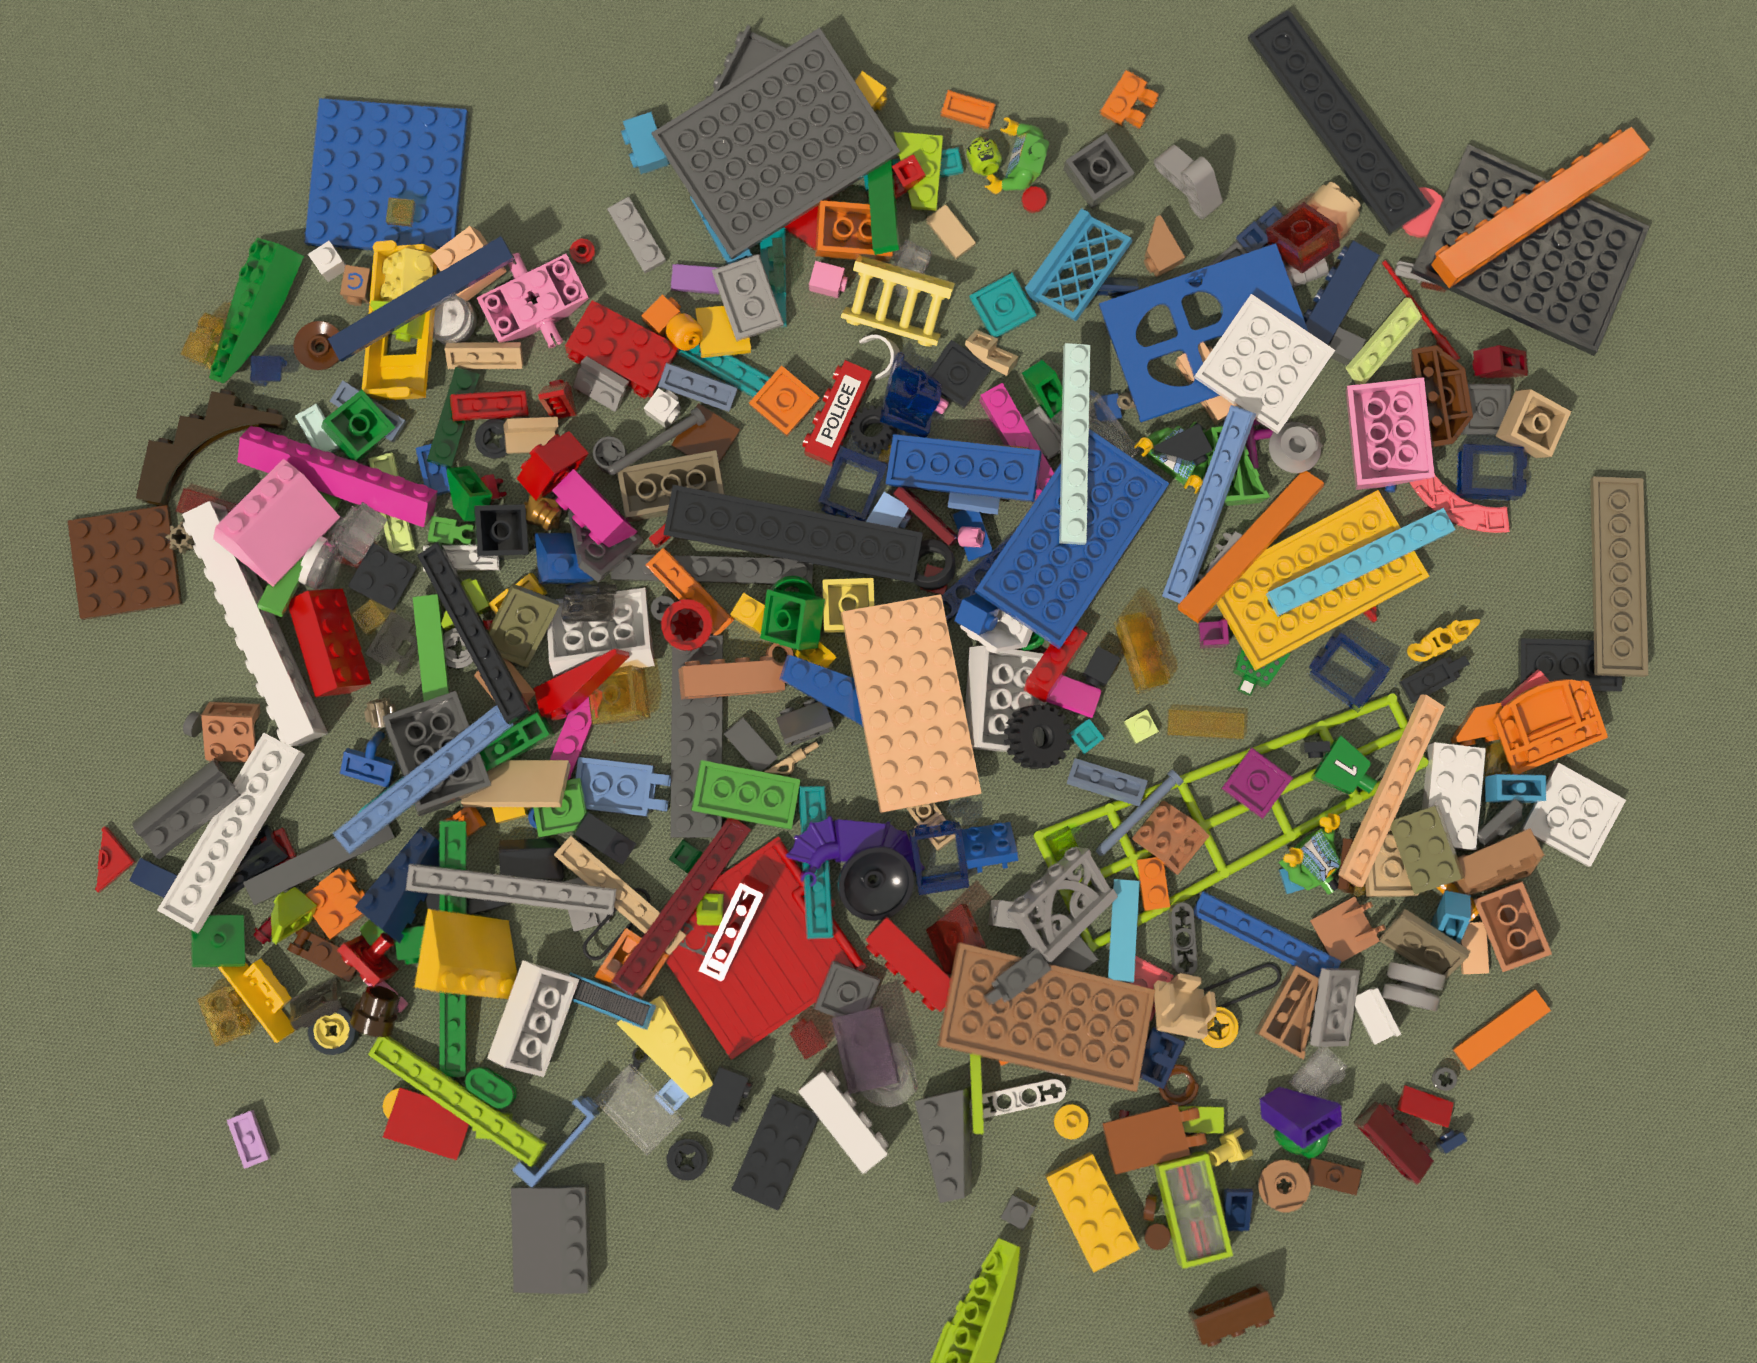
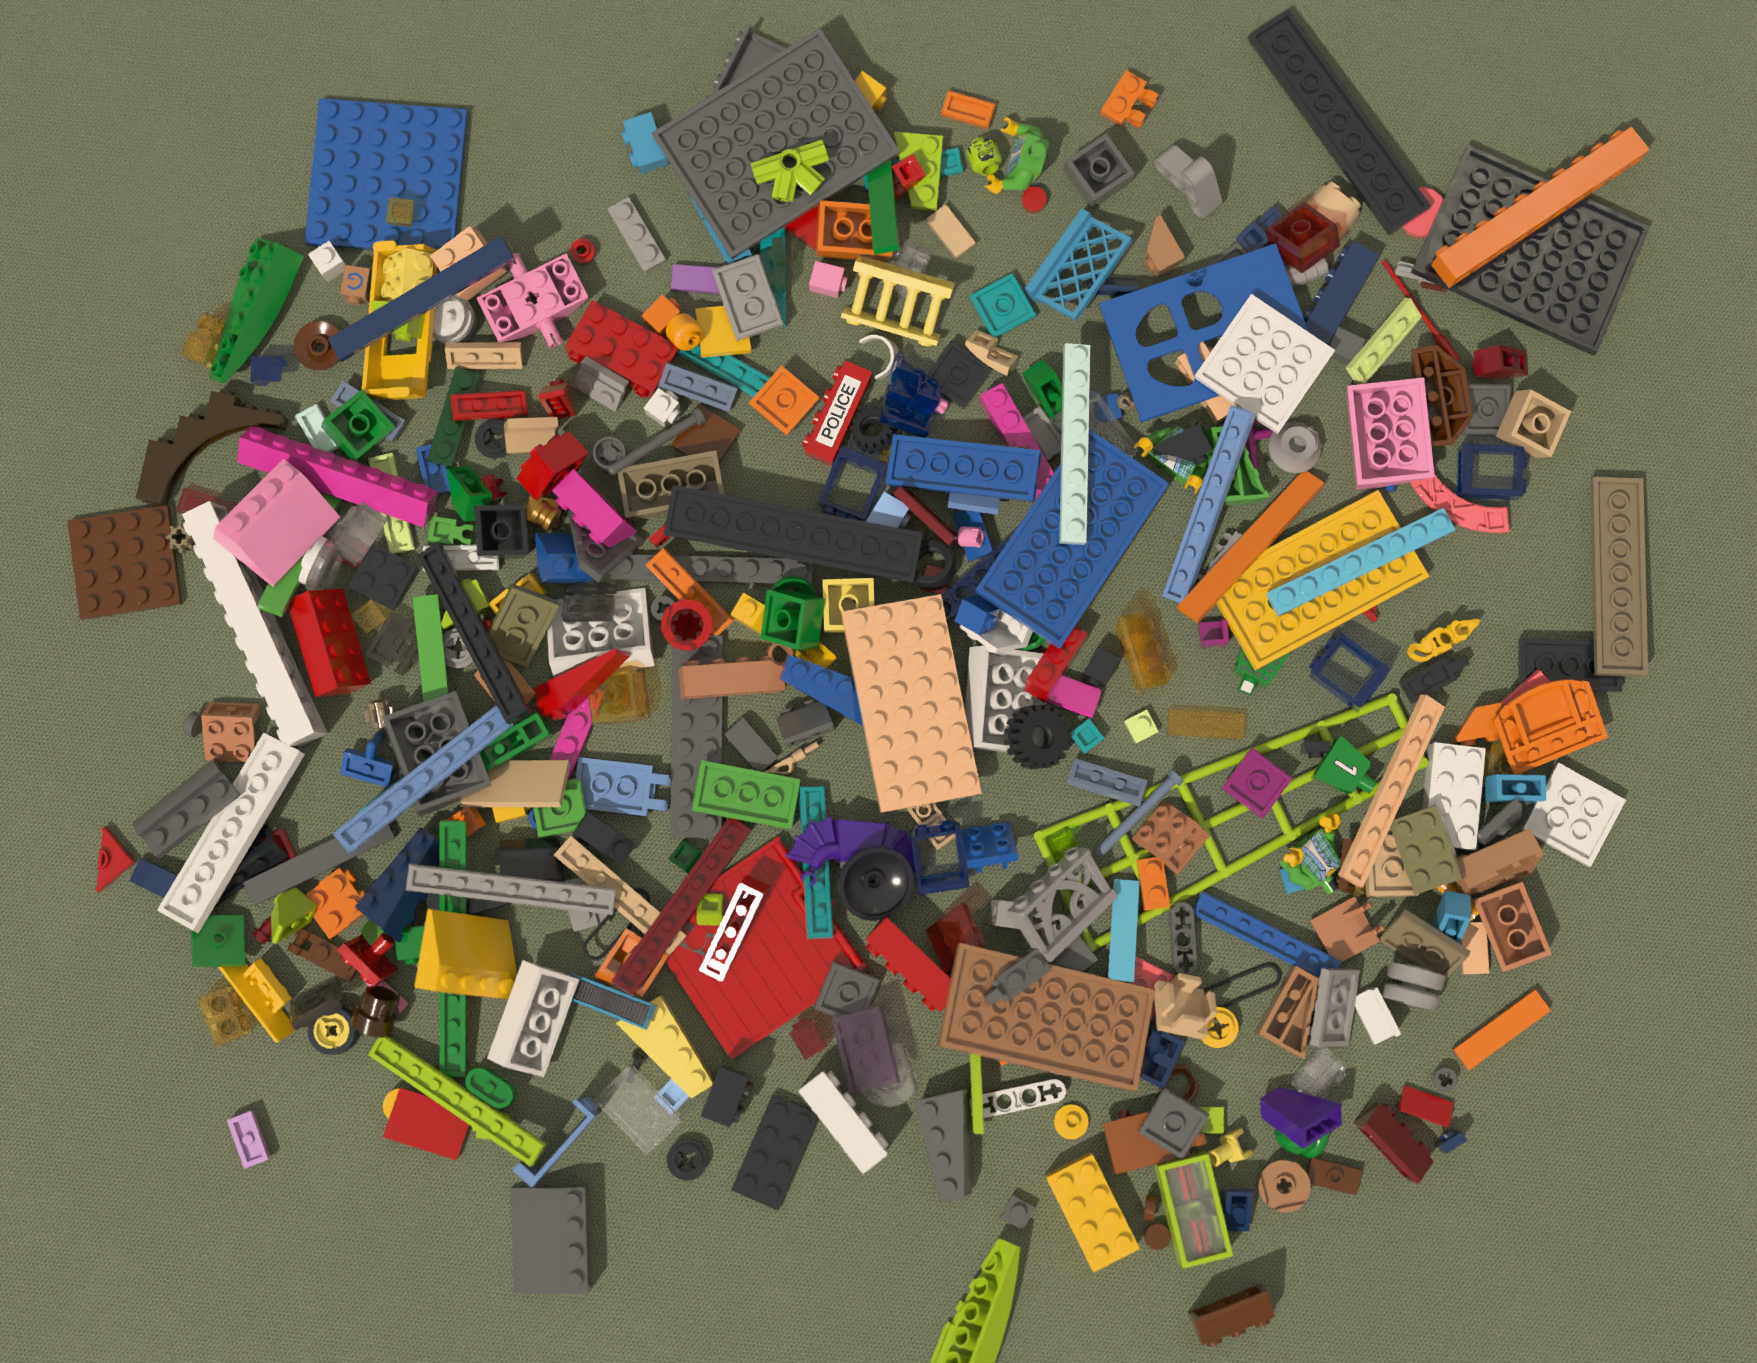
none -> lime piece [750,140,829,202]
none -> dark grey tile [1138,1087,1210,1160]

